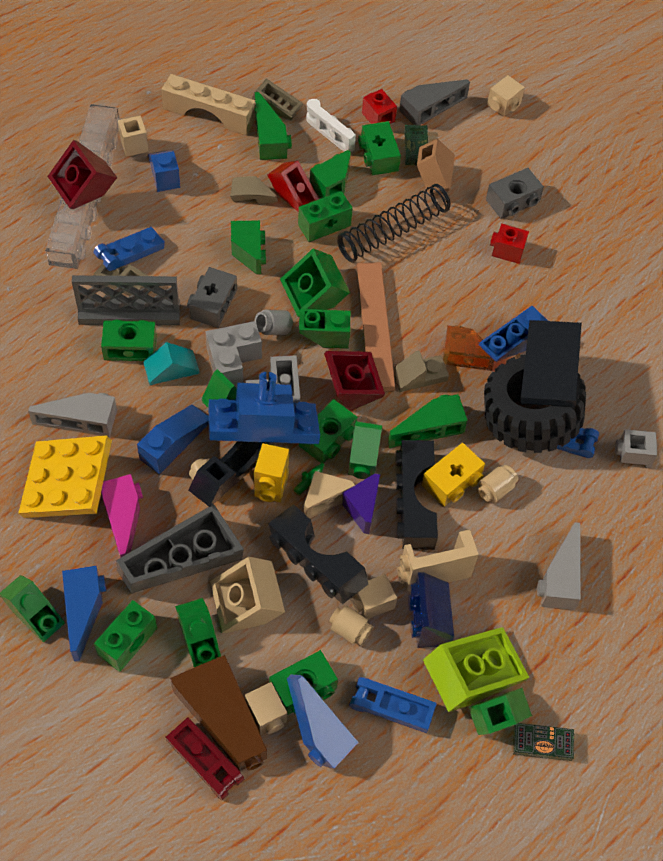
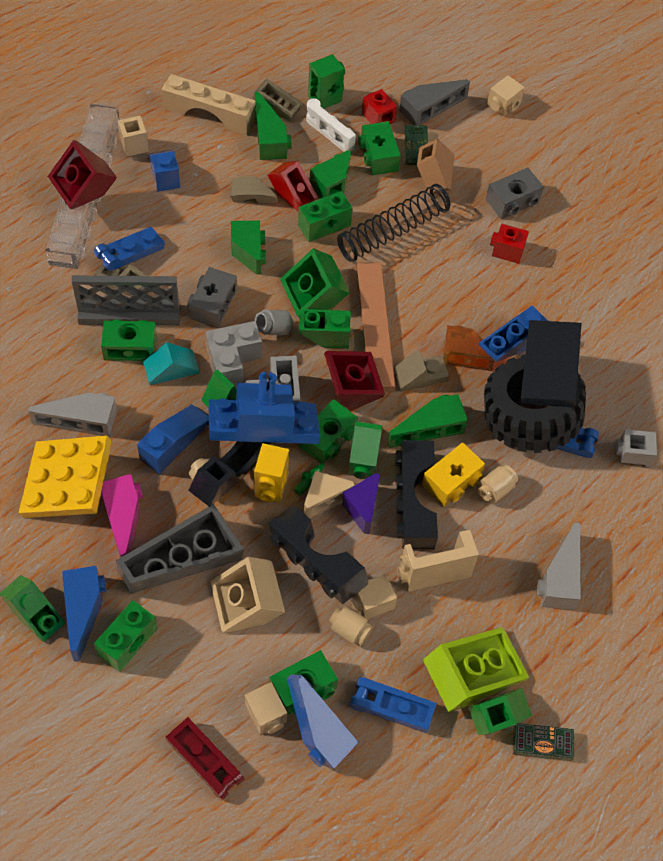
reddish brown slope [170,655,267,771] -> none
green slope [175,598,221,668] -> none
clear blue slope [408,572,454,648] -> none
none -> green brick [308,54,346,109]

